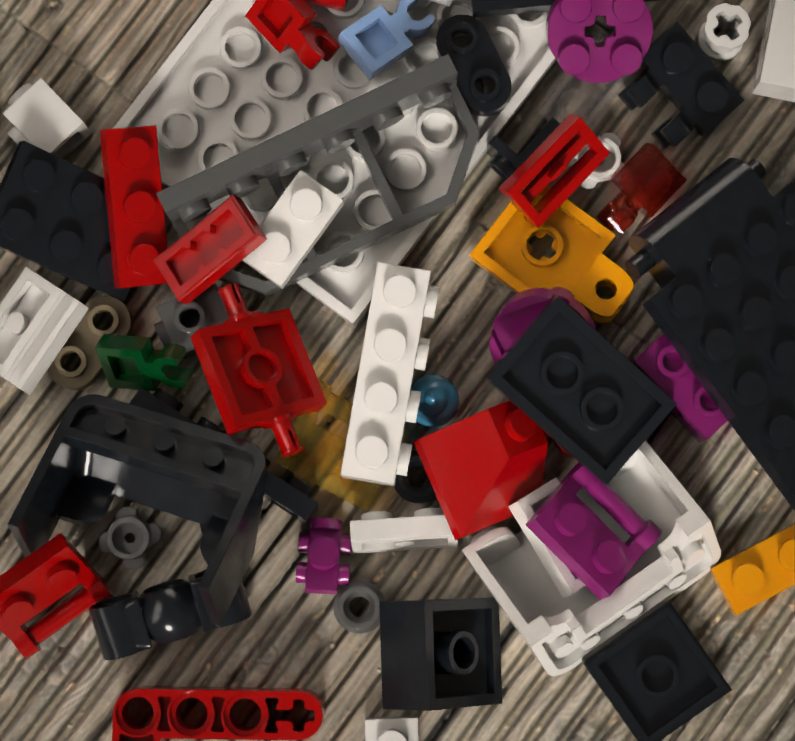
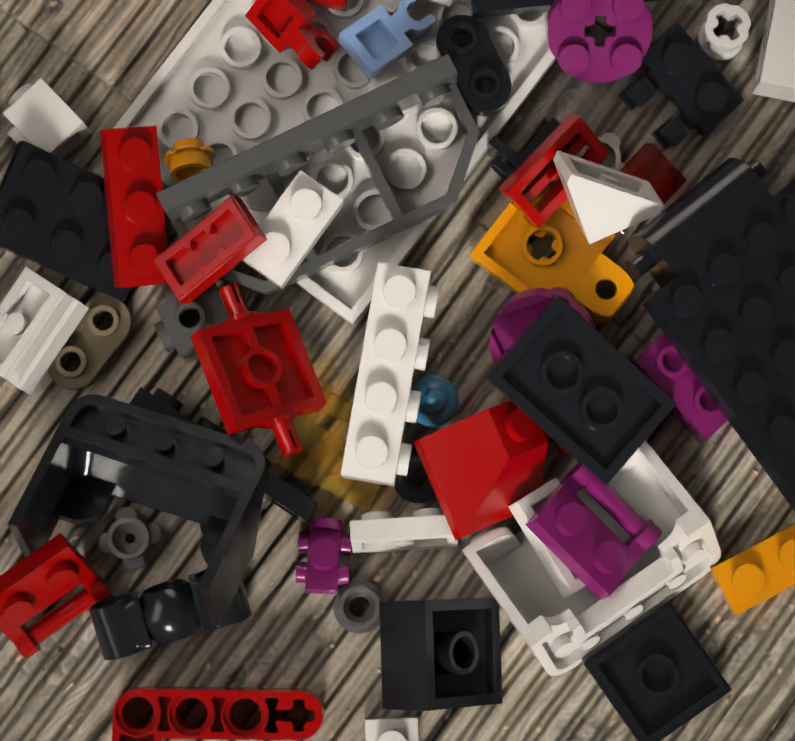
dark green plate [95,334,194,391] -> none
none -> light orange plate [163,138,216,182]
none -> white slope [553,151,664,244]

